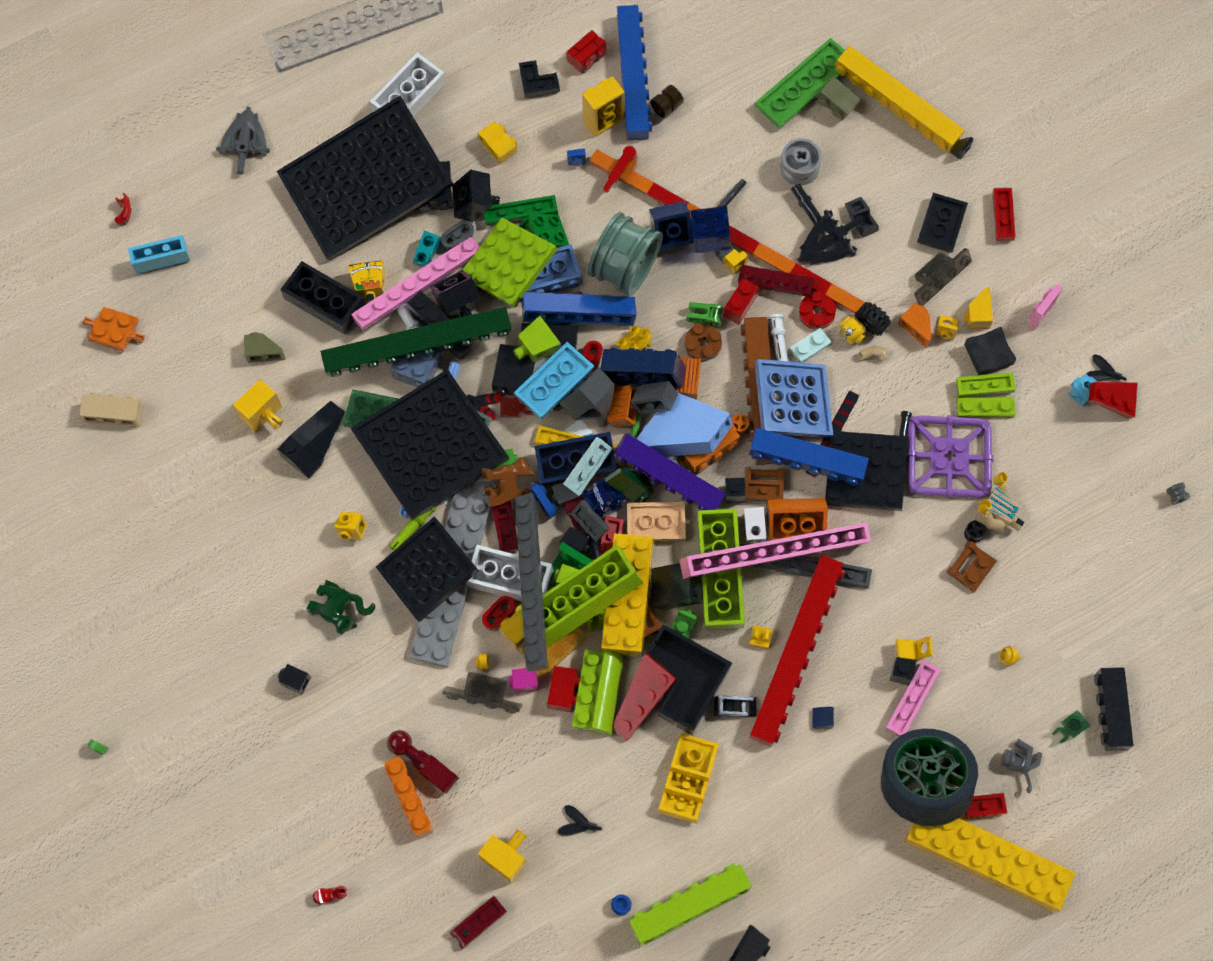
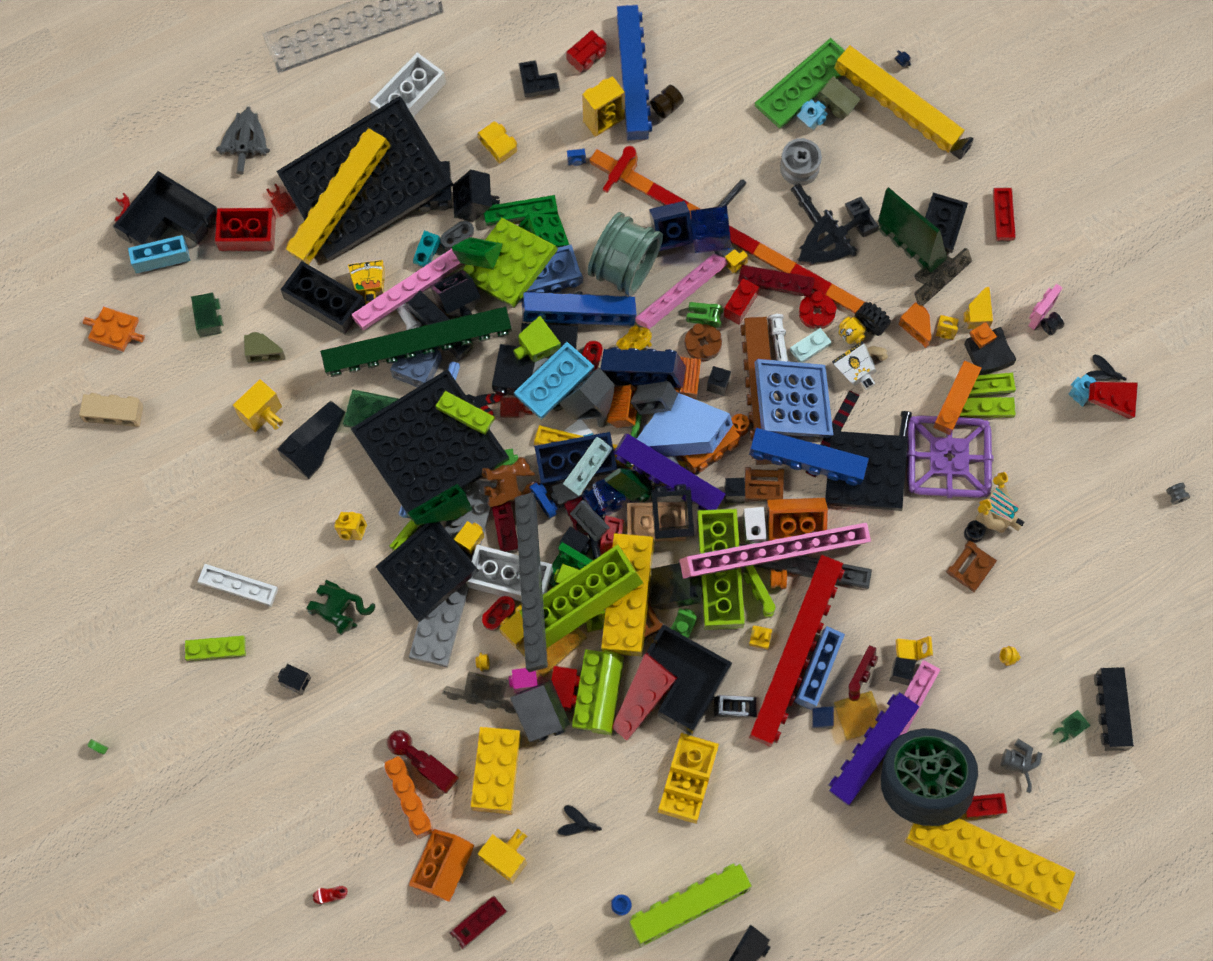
none -> black piece [113,171,217,246]
none -> lime plate [185,635,246,661]
none -> clear green brick [191,292,224,337]
none -> white plate [197,564,278,607]
none -> red brick [215,208,276,251]
none -> clear red plate [266,184,296,217]
none -> yellow brick [286,128,390,265]
none -> dark green slope [407,484,473,525]
none -> orange slope [409,829,475,902]
none -> lime plate [435,391,495,435]
none -> green slope [452,237,503,270]
none -> yellow brick [454,521,484,555]
none -> yellow brick [470,727,521,815]
none -> black brick [510,680,570,742]
none -> bright pink plate [635,253,728,329]
none -> black window [651,484,694,539]
none -> black brick [707,366,731,396]
none -> lime plate [743,566,776,618]
none -> orange wheel [770,569,787,589]
none -> medium blue brick [794,626,845,710]
none -> medium azure brick [797,99,828,130]
none -> dark purple brick [828,692,920,806]
none -> torso [832,341,877,390]
none -> clear yellow plate [833,691,879,741]
none -> dark red plate [848,645,878,701]
none -> dark green slope [878,187,947,273]
none -> dark blue plate [895,50,911,68]
none -> orange slope [933,360,981,435]
none -> orange plate [970,322,997,349]
none -> black wheel [1041,312,1065,336]

